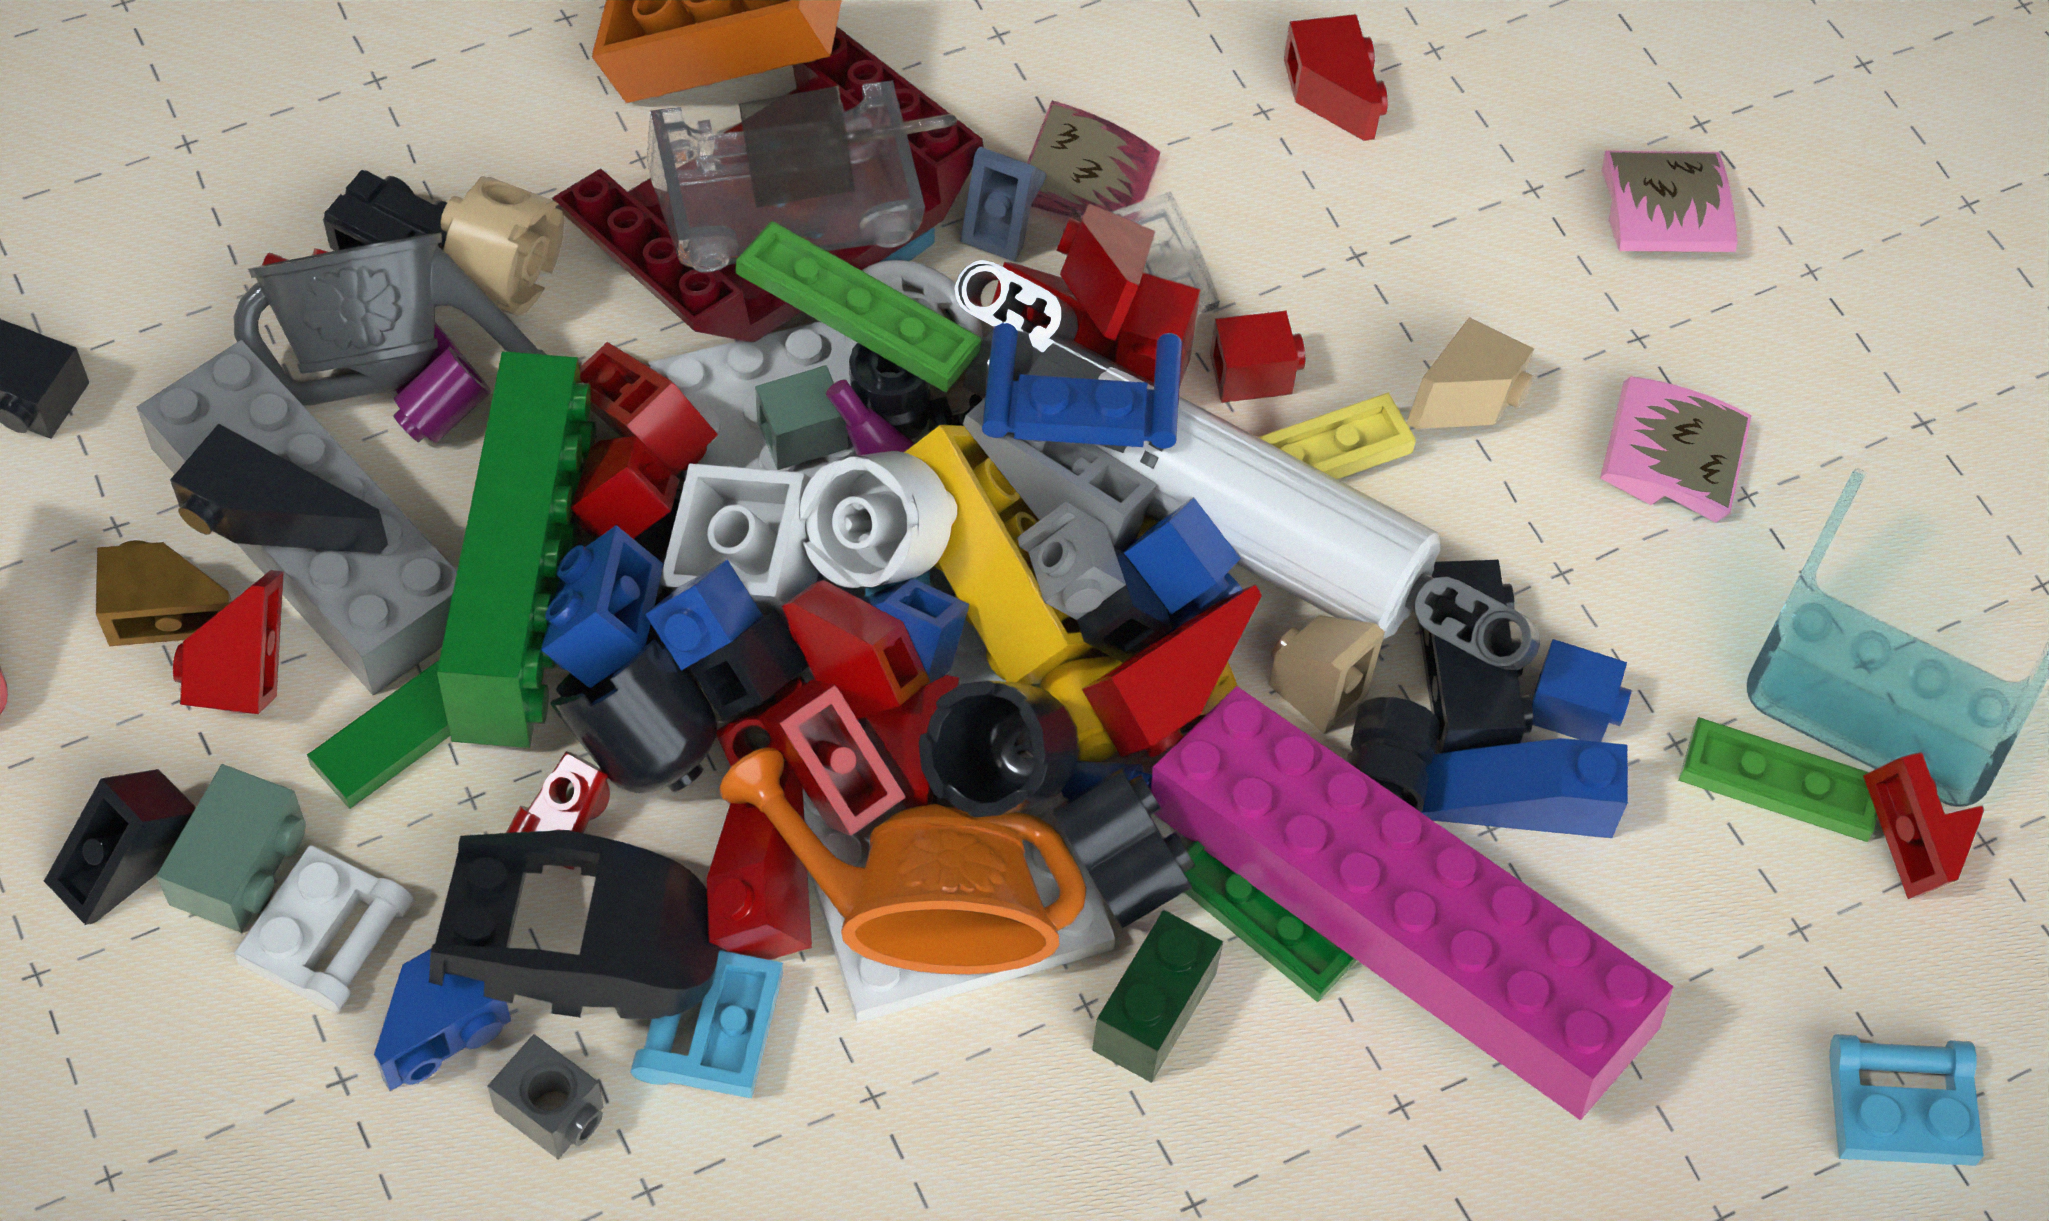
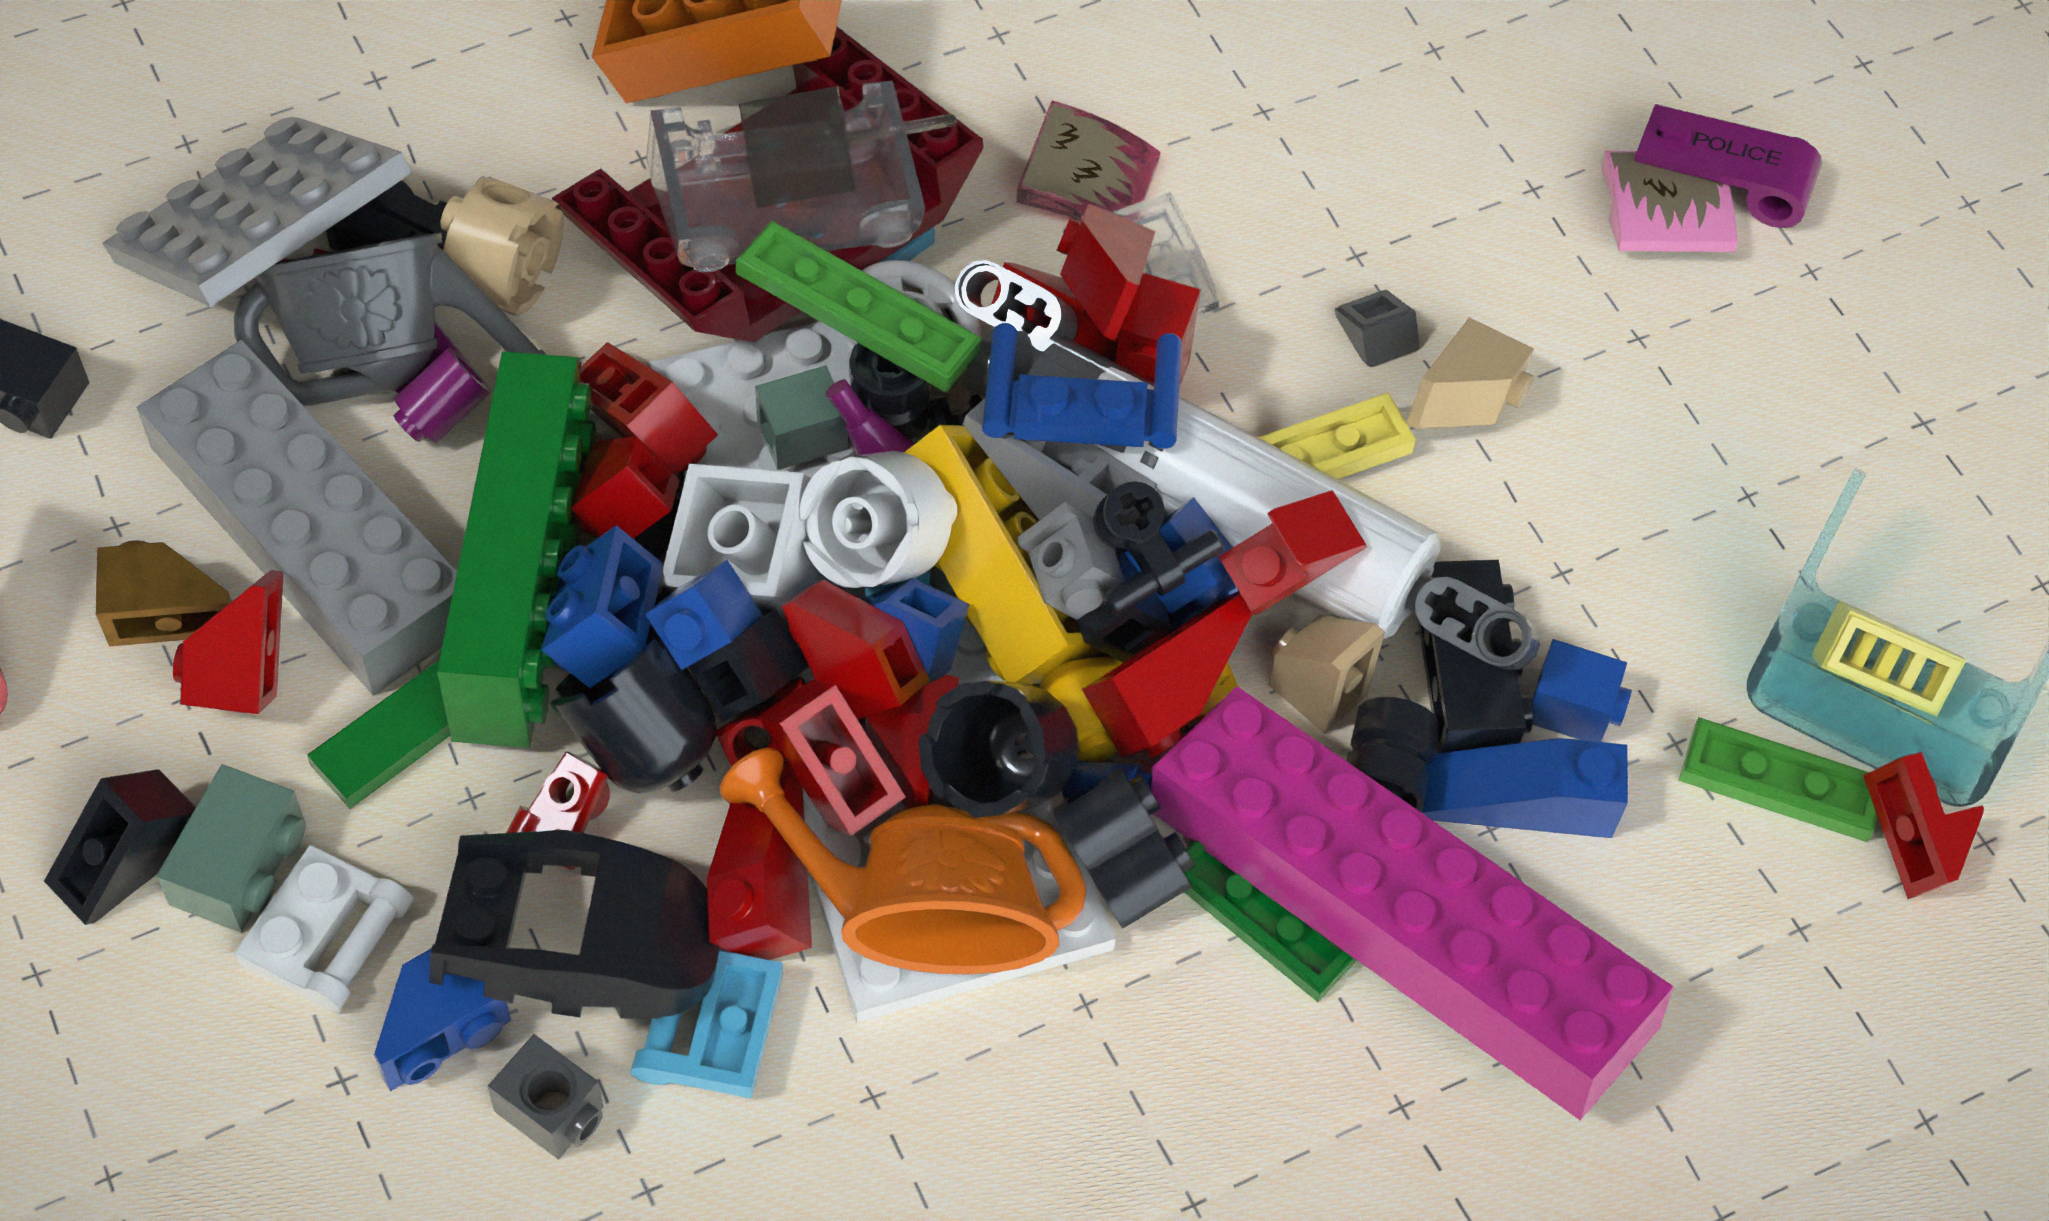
black slope [170,423,388,554] -> none
sand blue slope [960,146,1047,262] -> none
dark green brick [1092,909,1224,1083] -> none
red brick [1210,311,1305,403] -> none
red slope [1284,14,1388,141] -> none
slope [1600,376,1752,523] -> none
medium azure plate [1829,1034,1984,1166] -> none
none -> light grey plate [102,117,413,307]
none -> black piece [1093,481,1223,616]
none -> red slope [1219,490,1368,616]
none -> dark grey slope [1335,289,1419,367]
none -> magenta door [1635,104,1822,228]
none -> light yellow slope [1812,601,1966,717]

